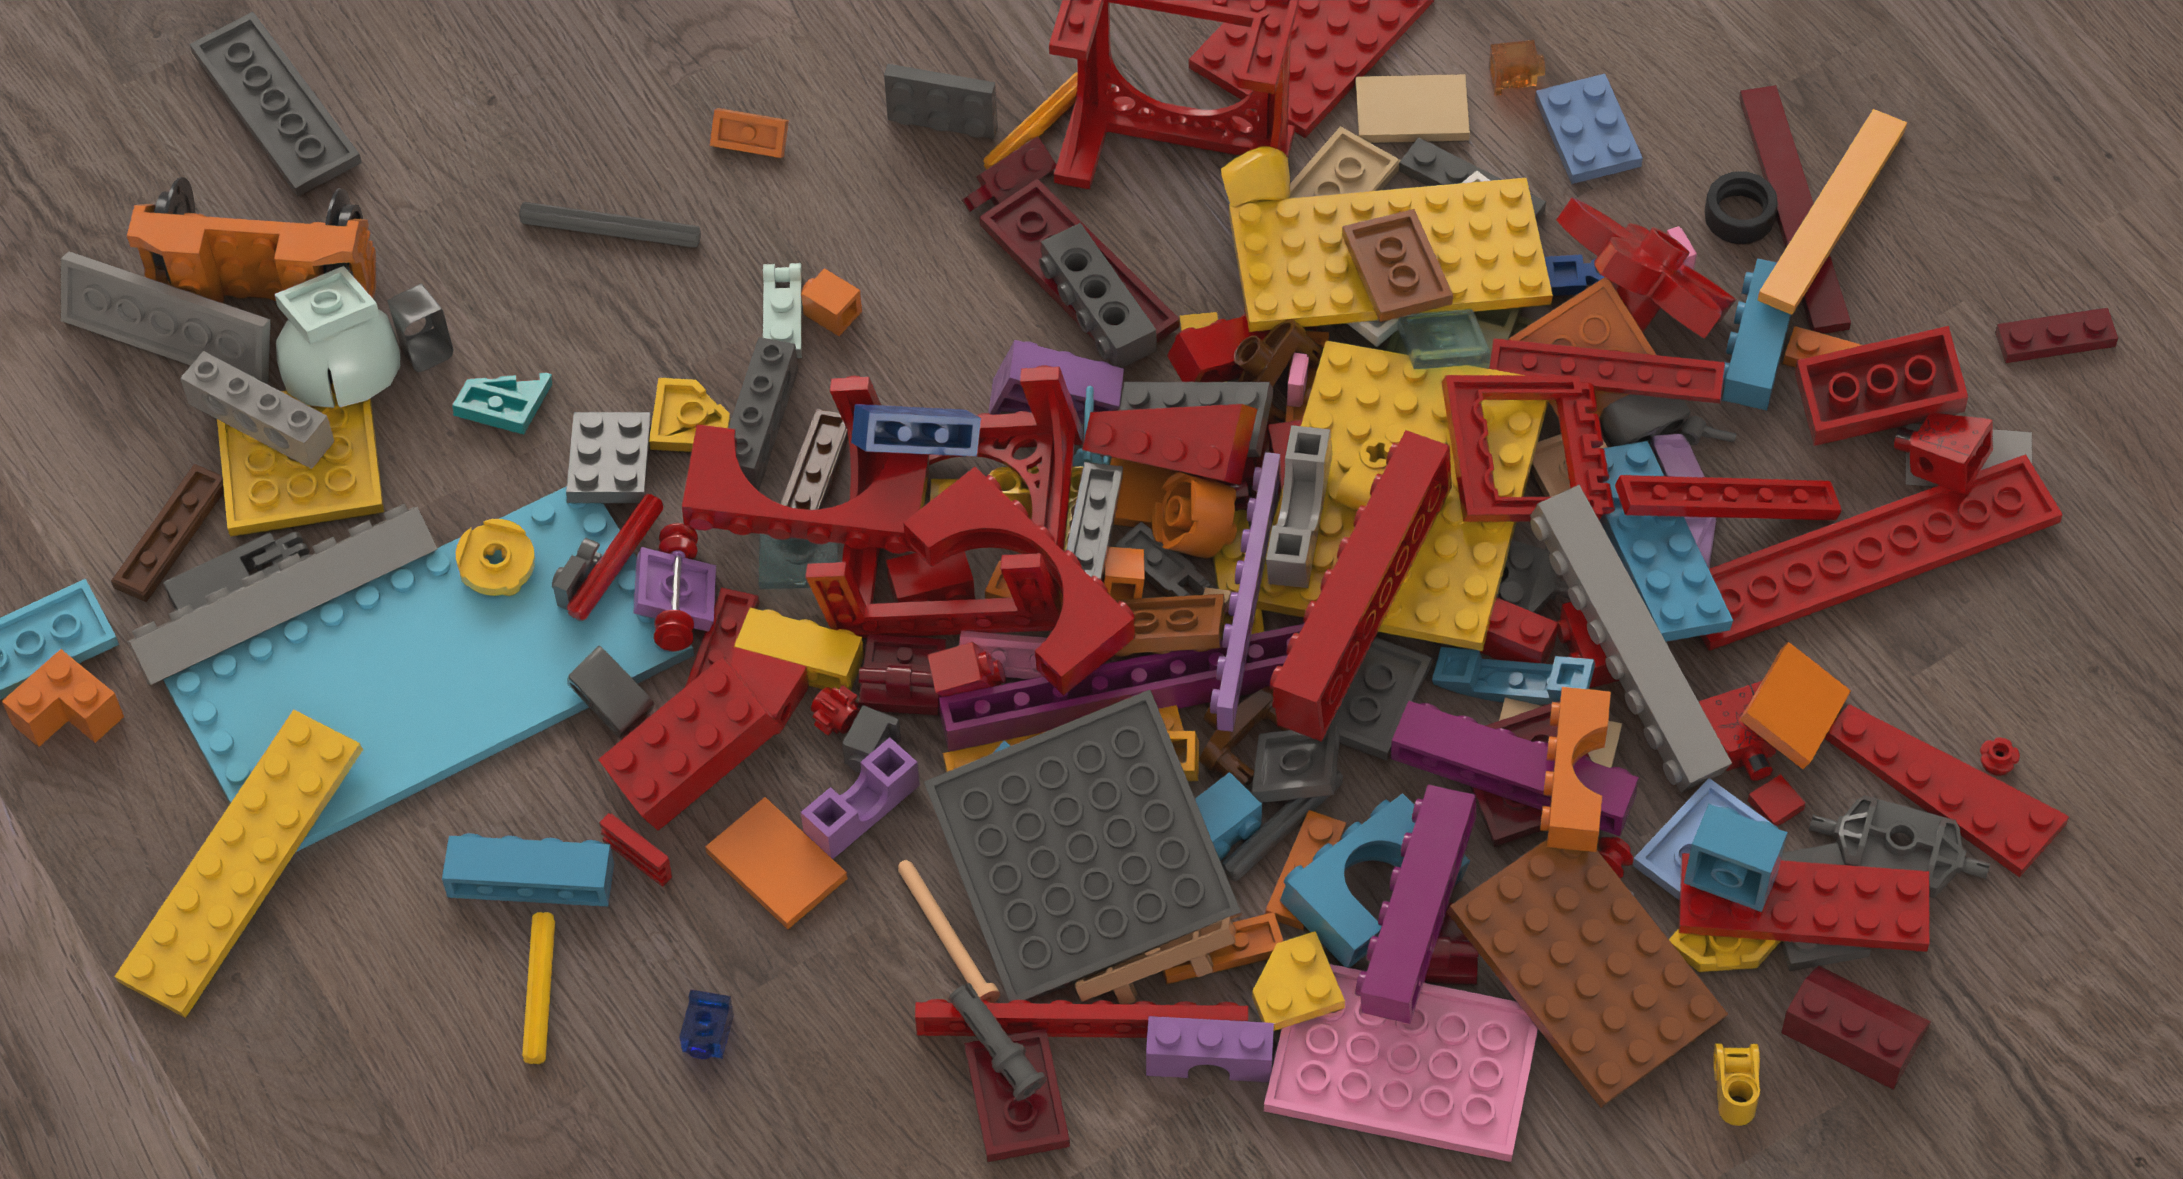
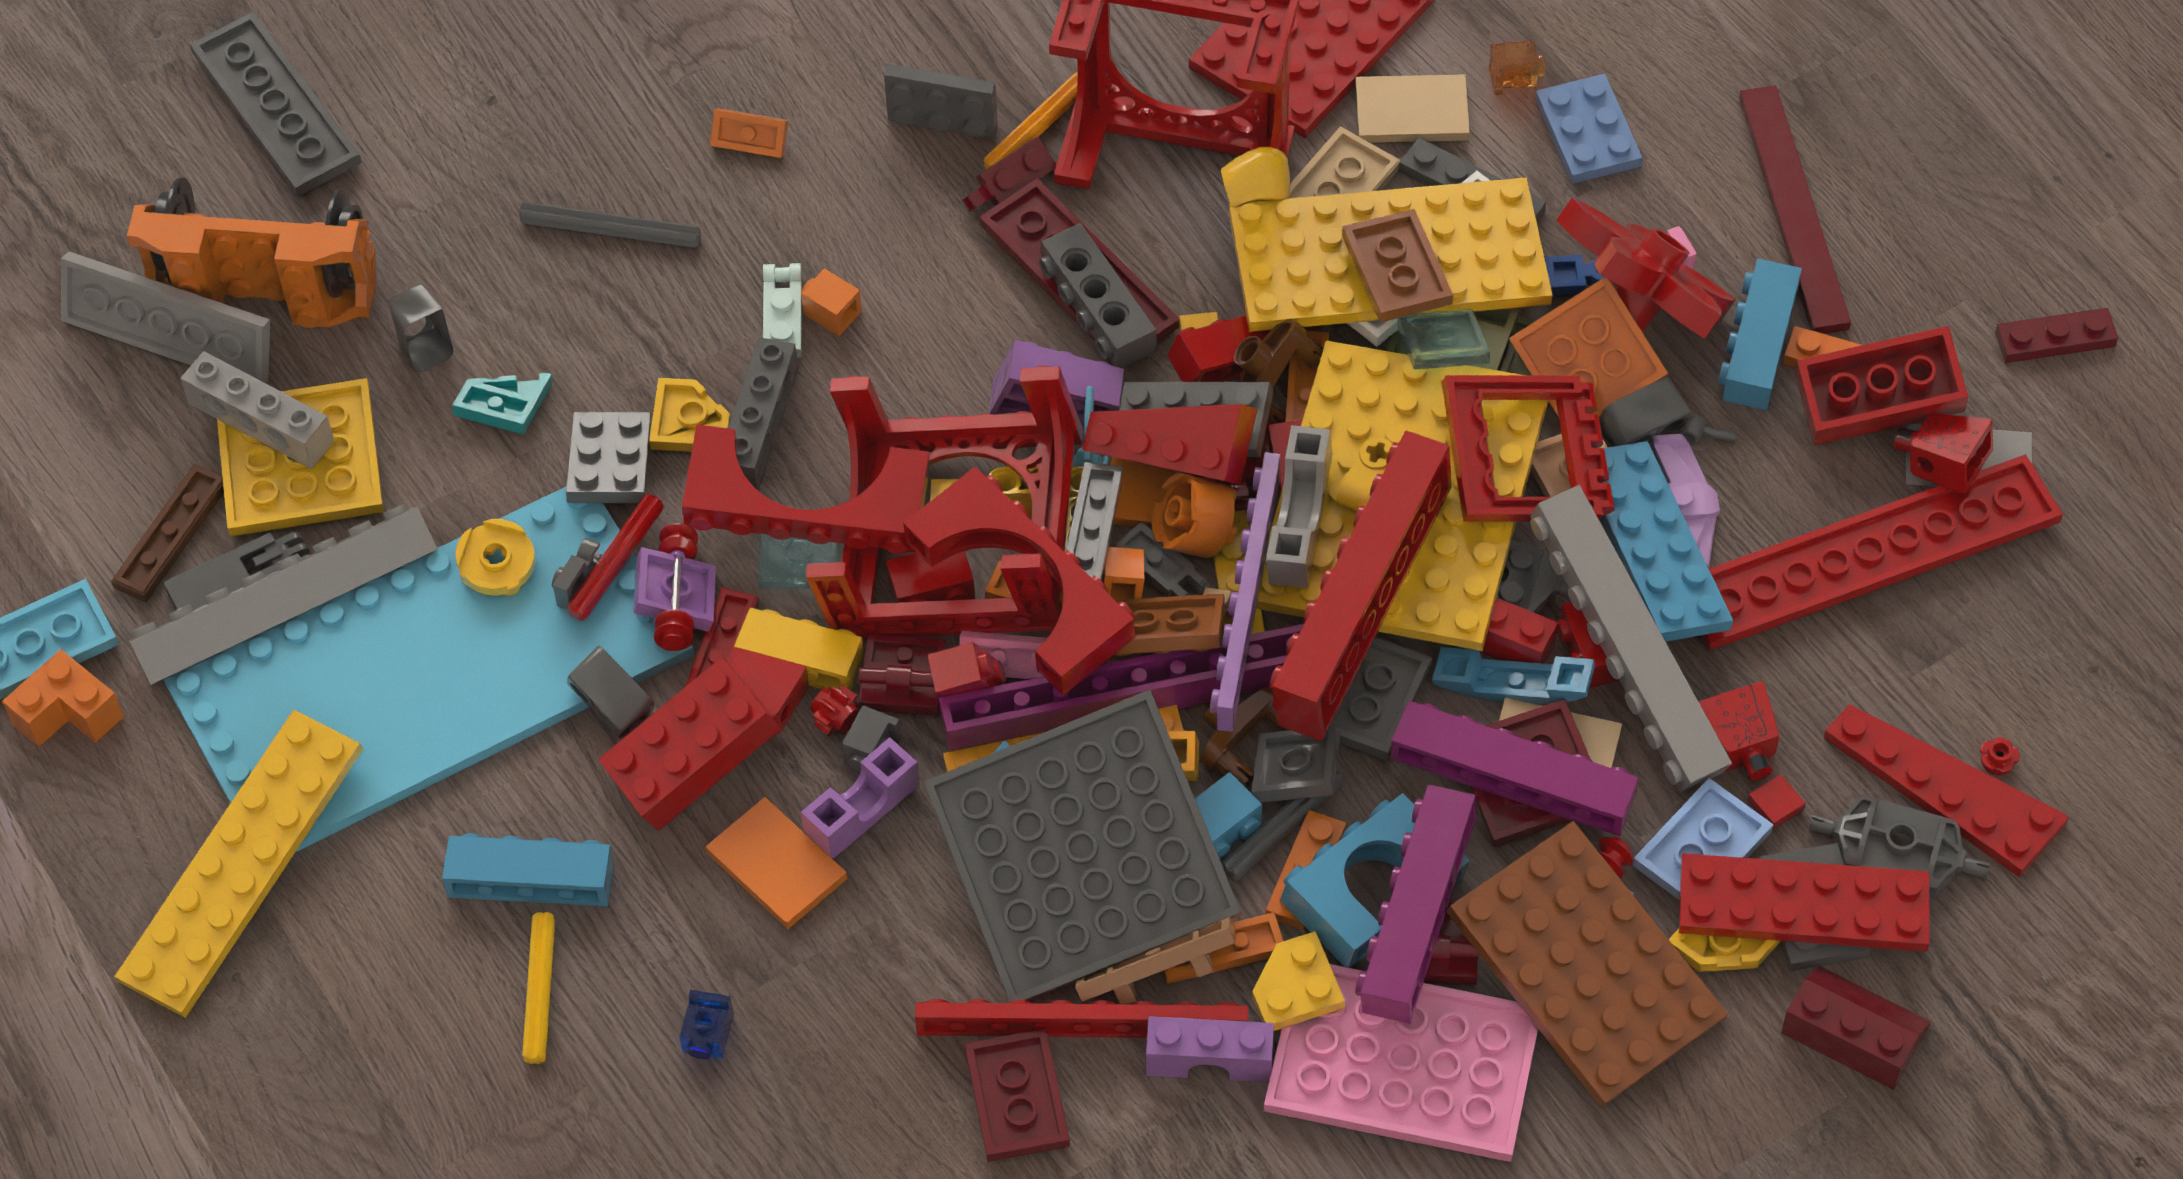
light aqua plate [275,266,401,408] -> none
red tile [599,813,672,887] -> none
tile [781,409,848,510] -> none
blue brick [851,404,981,456] -> none
light nougat bar [898,860,1000,1003] -> none
dark grey pin [948,983,1047,1101] -> none
bright pink tile [1287,353,1309,407] -> none
red plate [1489,338,1725,404] -> none
orange arch [1540,687,1611,852] -> none
red plate [1615,475,1842,520] -> none
dark azure brick [1684,804,1788,912] -> none
black tyre [1704,171,1778,244] -> none
yellow piece [1713,1043,1760,1126] -> none
orange tile [1740,642,1851,769] -> none
light orange tile [1757,109,1907,315] -> none

